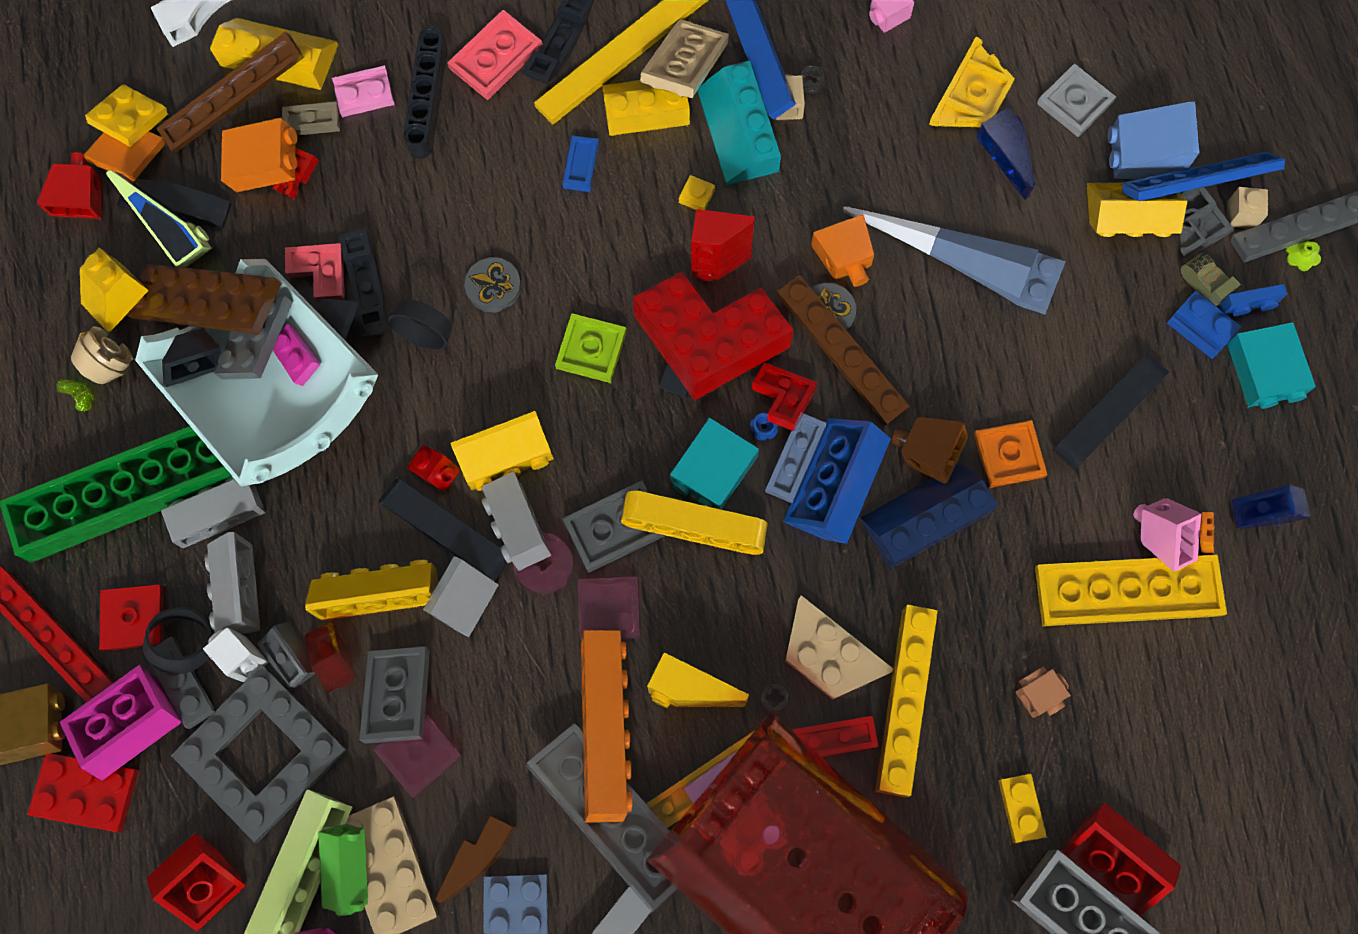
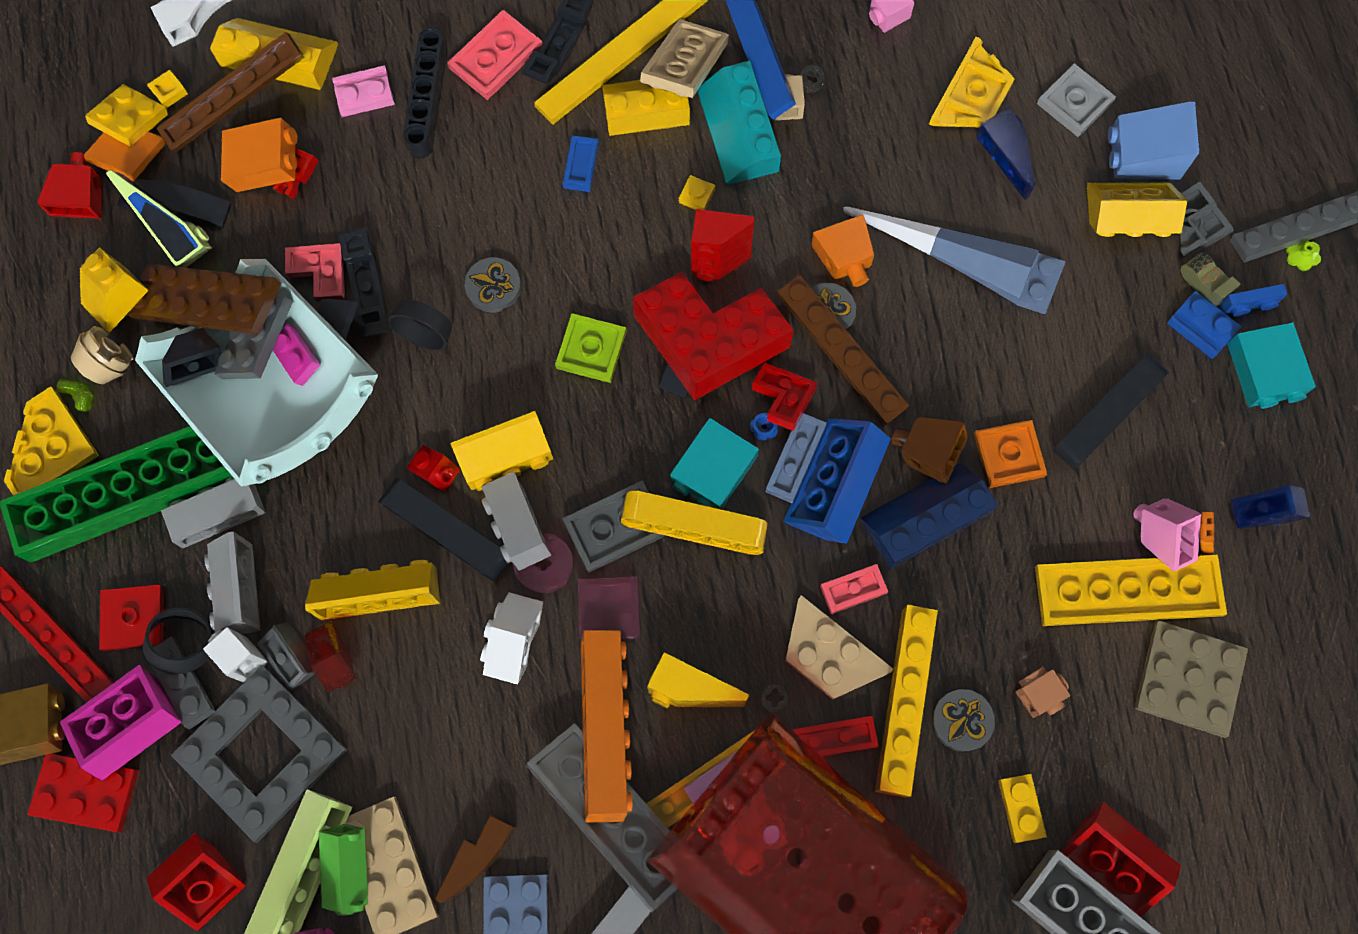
dark tan plate [282,101,340,136] -> none
dark grey plate [359,646,430,744] -> none
clear pink plate [374,711,462,798] -> none
light grey tile [423,556,499,637] -> none
blue tile [1122,151,1285,201] -> none
tan brick [1227,187,1268,229] -> none
none -> yellow plate [4,386,99,496]
none -> yellow plate [147,70,188,108]
none -> white brick [481,592,543,685]
none -> coral plate [820,564,888,614]
none -> tile [932,689,995,752]
none -> dark tan plate [1134,620,1248,738]

